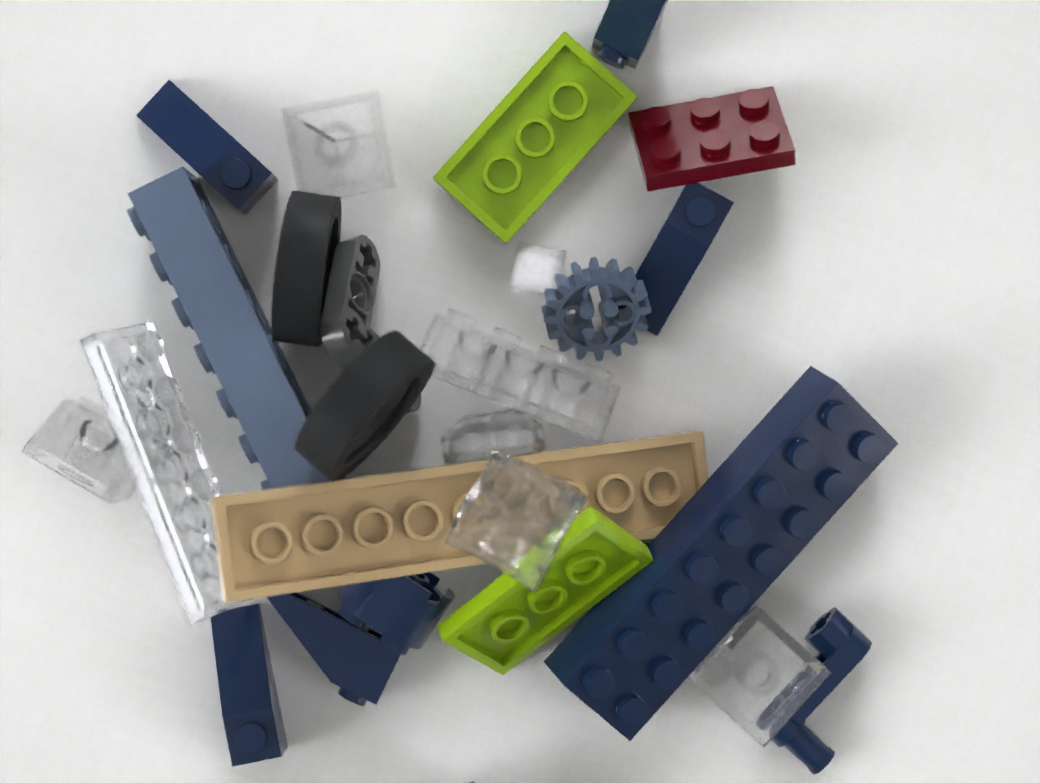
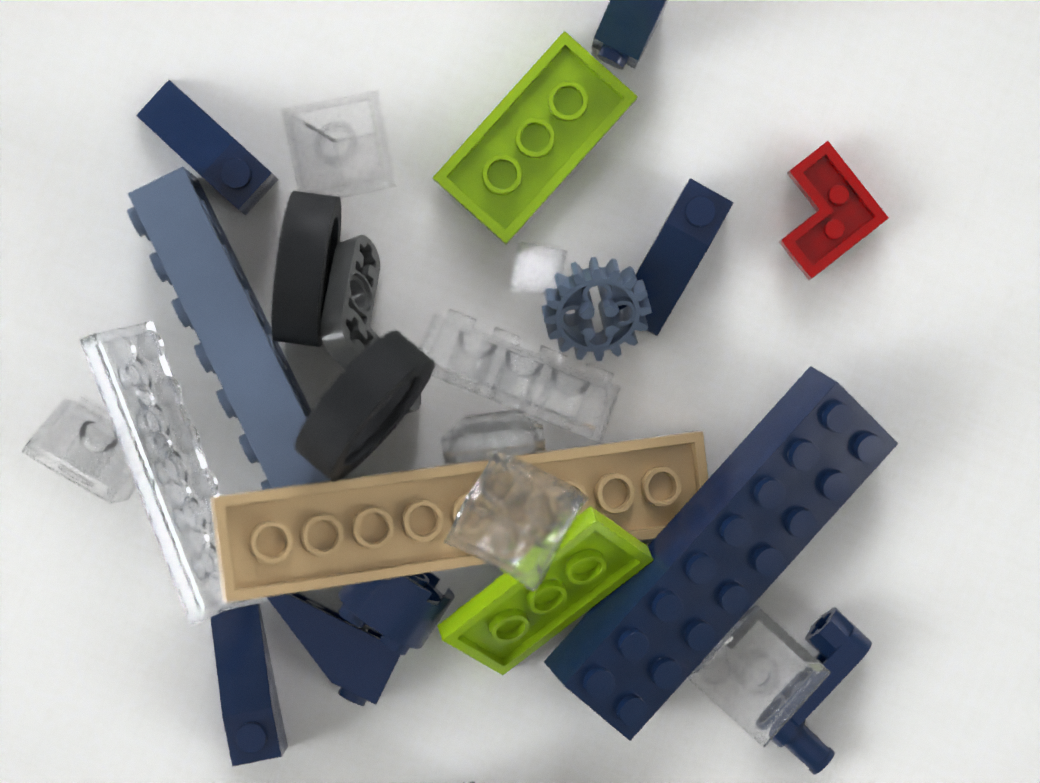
dark red plate [628,86,796,192] -> none
none -> red plate [779,141,889,280]

